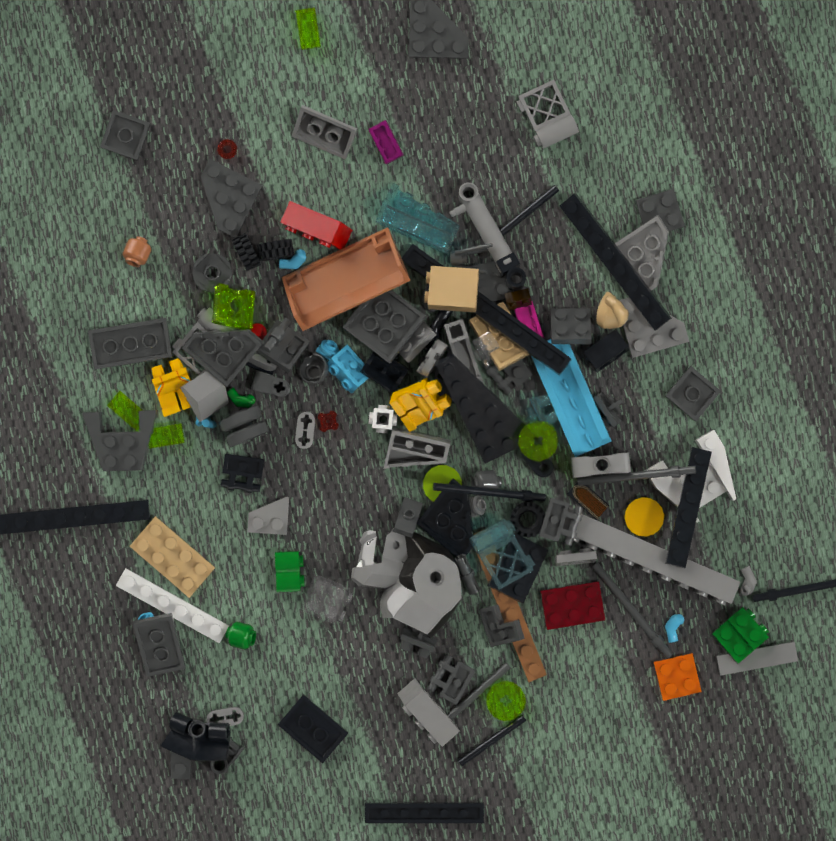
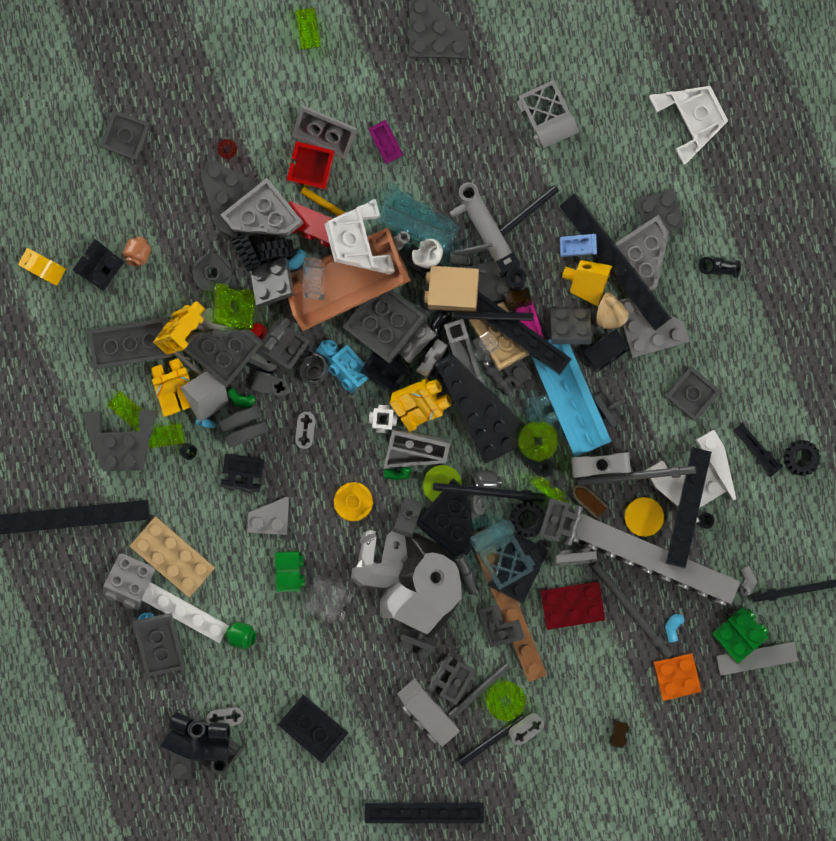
clear red plate [318,411,339,432] -> none
none -> yellow brick [18,248,66,286]
none -> black hips [72,239,125,291]
none -> light grey bracket [102,554,155,610]
none -> yellow hips [153,301,205,355]
none -> black hinge [180,443,197,460]
none -> light grey plate [221,178,304,236]
none -> dark grey plate [250,257,295,307]
none -> red piece [287,141,335,191]
none -> yellow bar [300,186,346,217]
none -> clear slope [302,257,326,300]
none -> white wing [325,199,395,274]
none -> yellow tile [334,482,373,521]
none -> green arm [383,467,411,481]
none -> light grey pin [392,231,410,251]
none -> white hair [412,238,443,269]
none -> black bar [454,311,534,321]
none -> light grey beam [509,713,544,745]
none -> clear neon green plate [529,475,568,503]
none -> light blue plate [560,234,597,257]
none -> yellow torso [562,260,612,306]
none -> dark brown piece [610,721,629,748]
none -> white wing [649,86,728,165]
none -> black connector [699,256,741,278]
none -> black hinge [699,513,715,529]
none -> black pin [733,423,783,478]
none -> black tyre [783,440,821,476]

